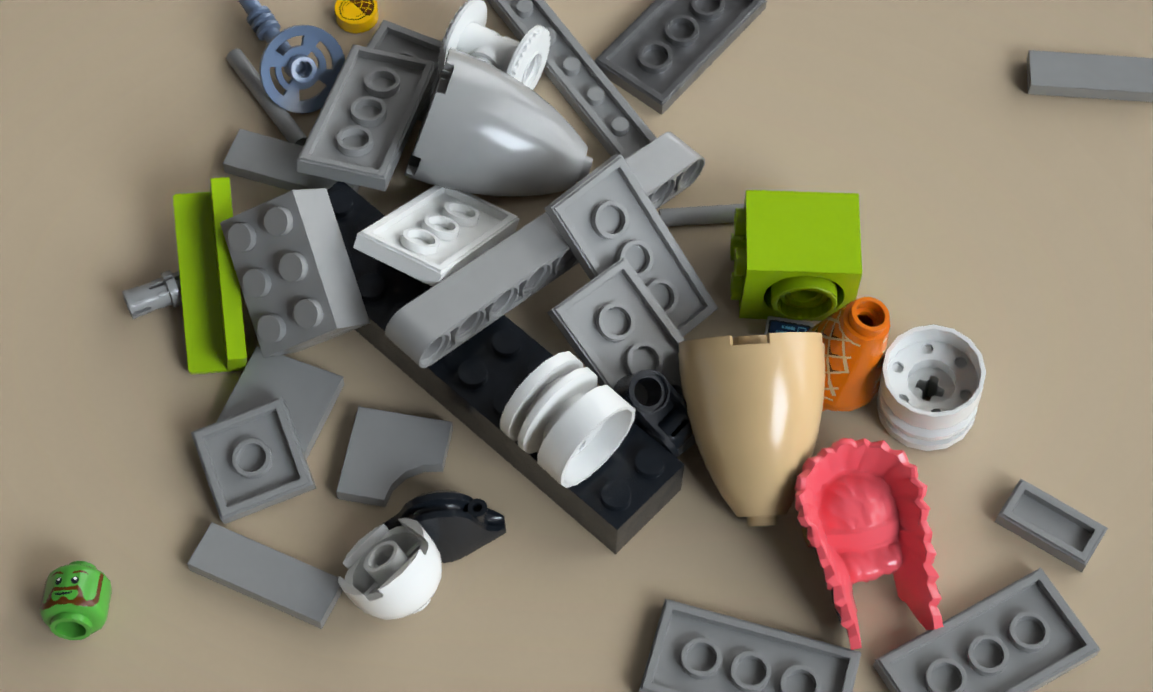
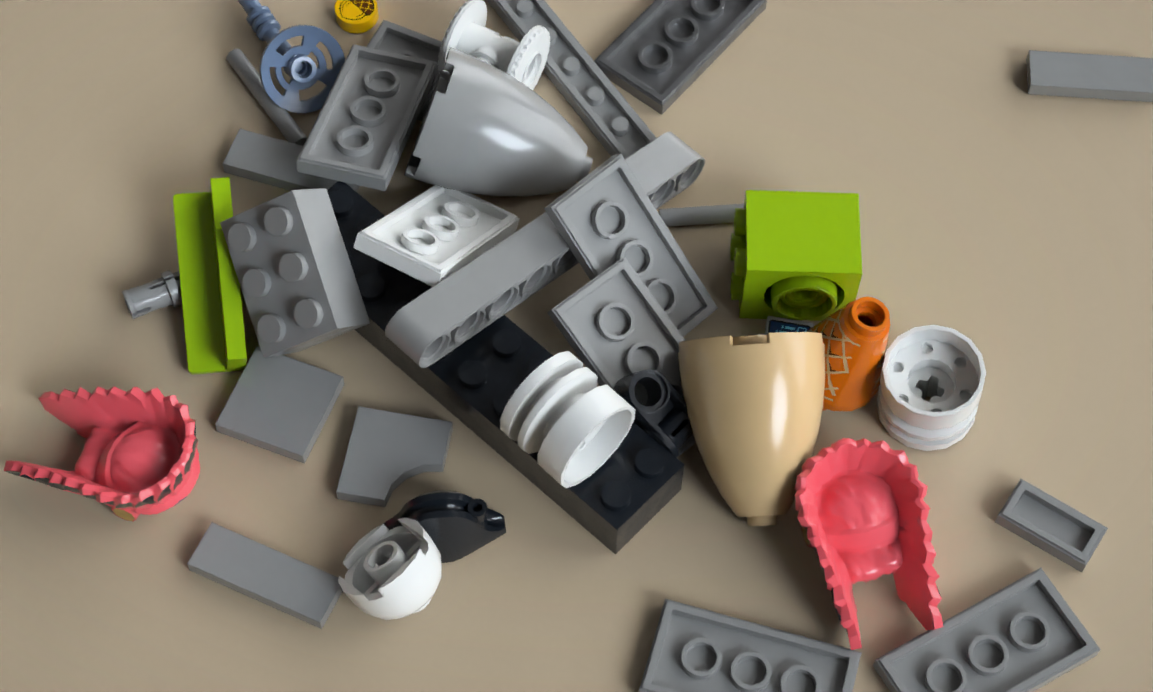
bright green head [40,561,112,640] -> none
light grey tile [191,397,316,524] -> none
none -> coral piece [4,386,200,522]

